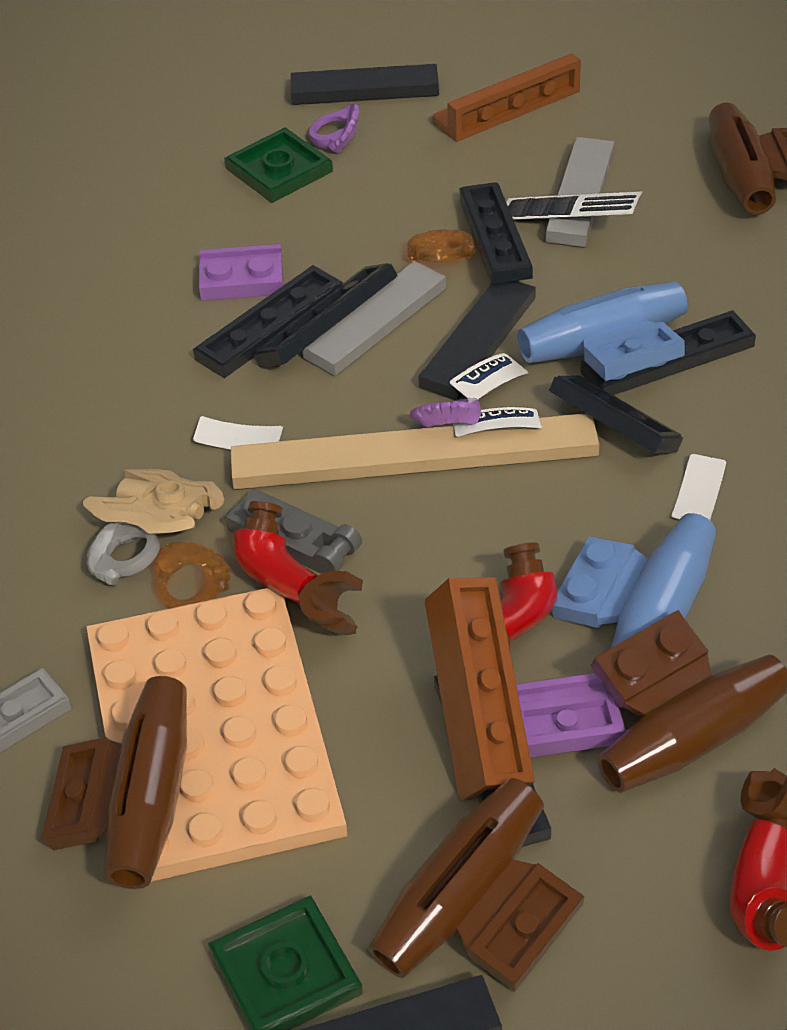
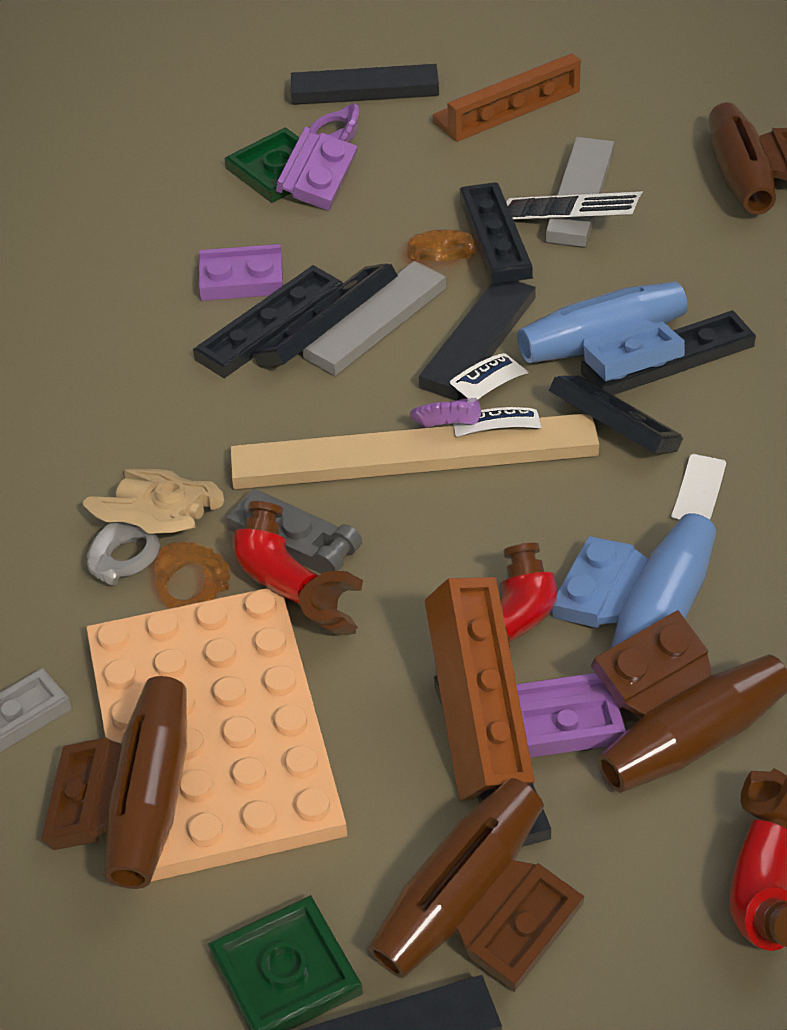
white sticker [193,416,283,449] -> none
none -> medium lavender plate [276,126,358,211]

